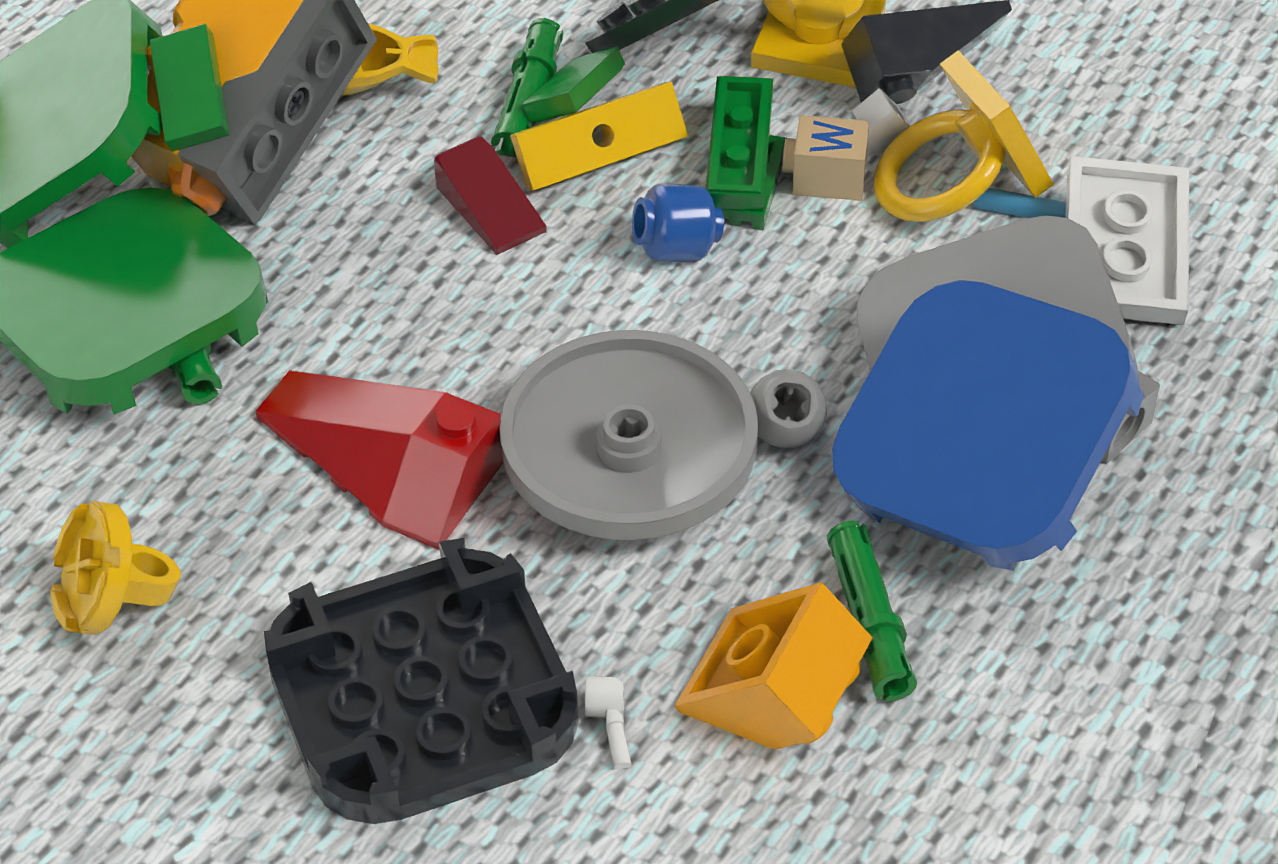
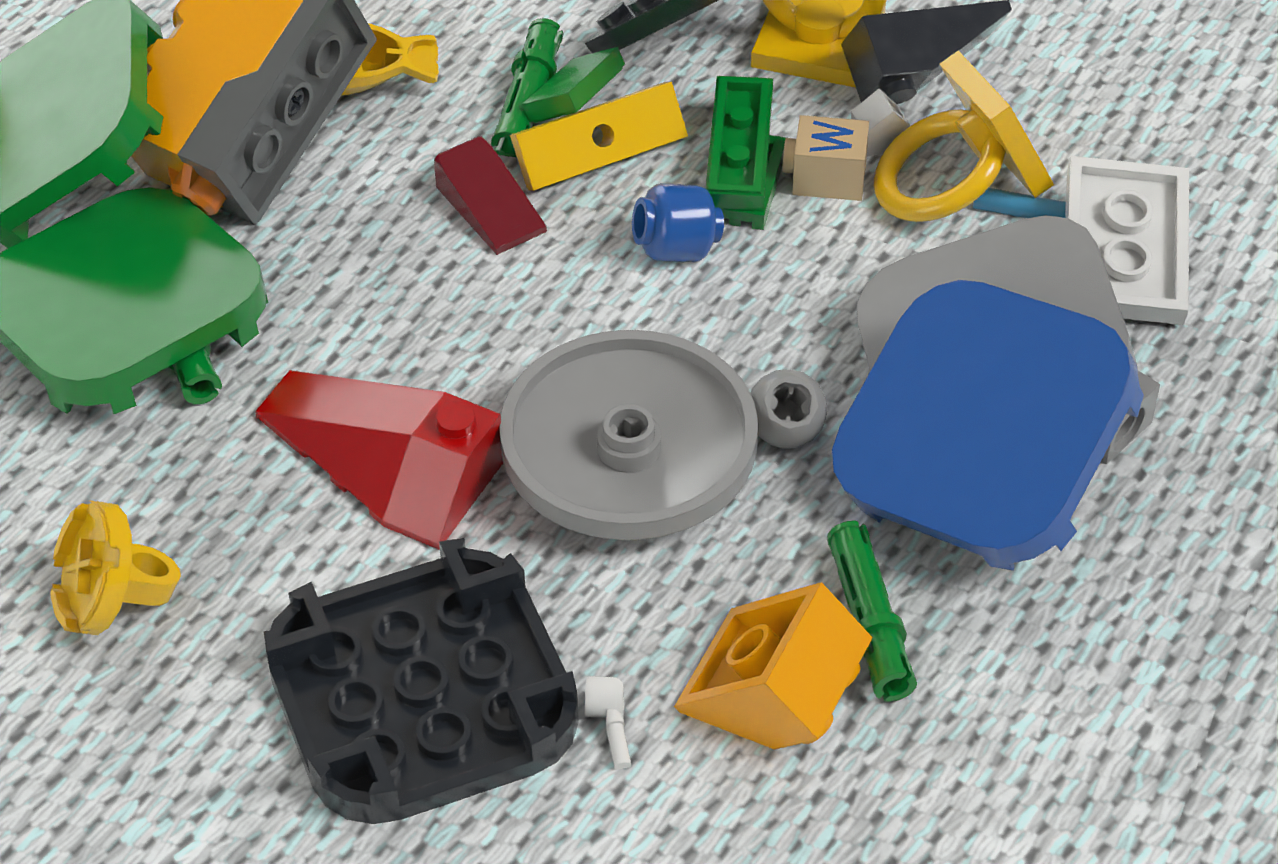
green tile [150,23,229,152] -> none

